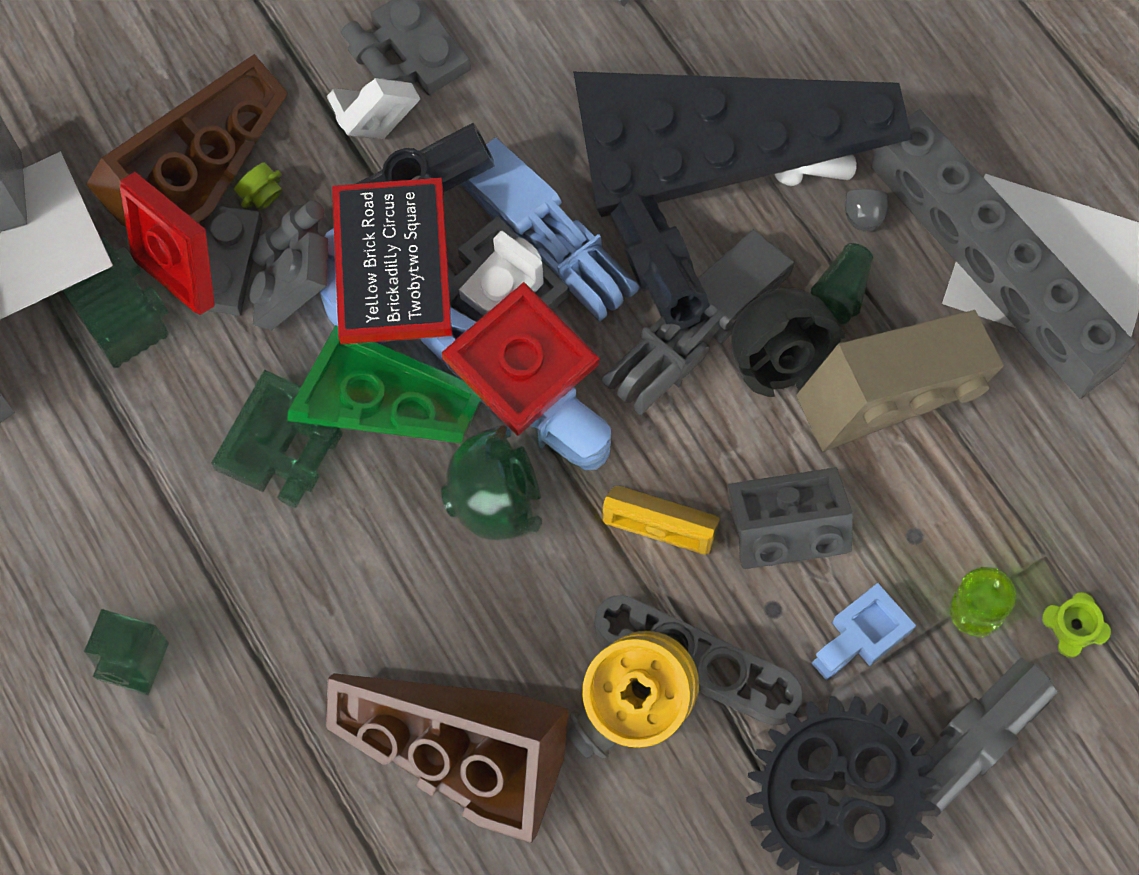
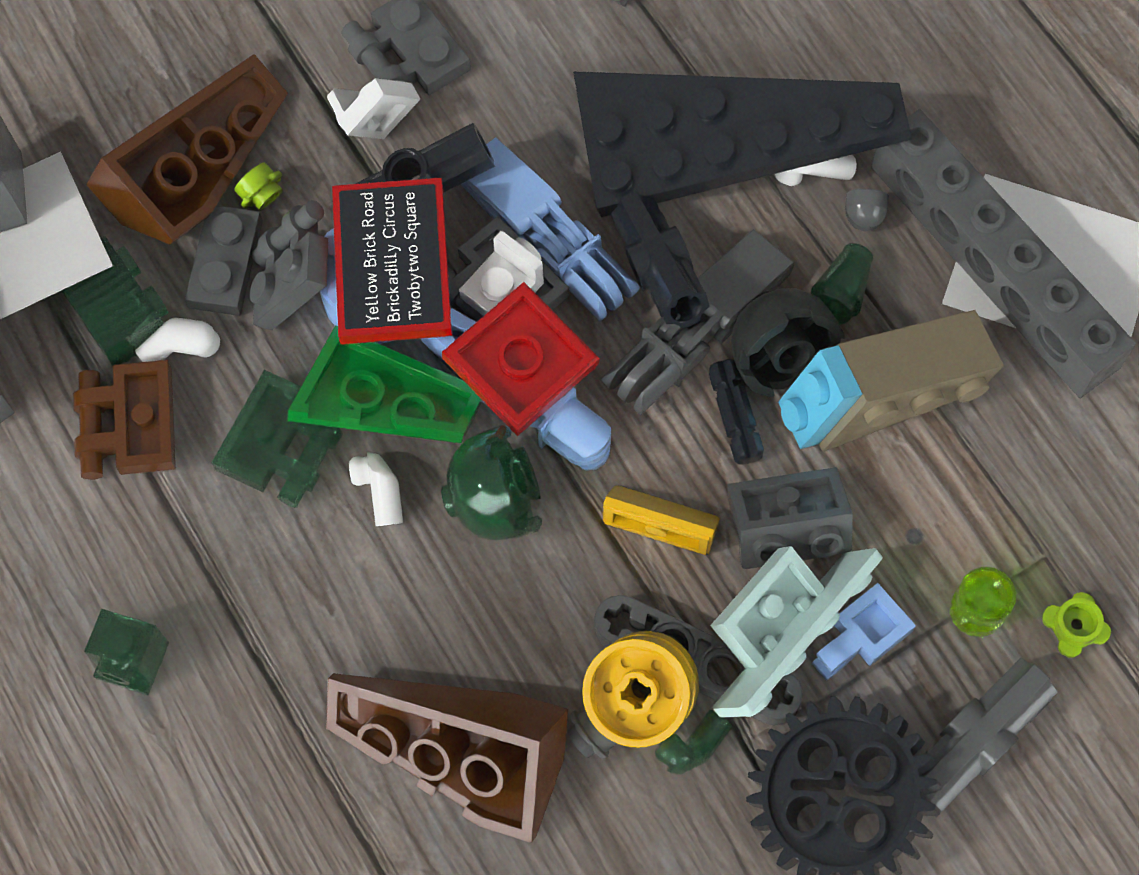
red tile [120,172,215,315] -> none
none -> reddish brown plate [73,360,176,480]
none -> white arm [135,317,220,362]
none -> white arm [349,452,403,526]
none -> clear green arm [655,709,733,775]
none -> black axle [709,359,764,465]
none -> light aqua bracket [710,546,883,717]
none -> medium azure plate [778,345,862,449]

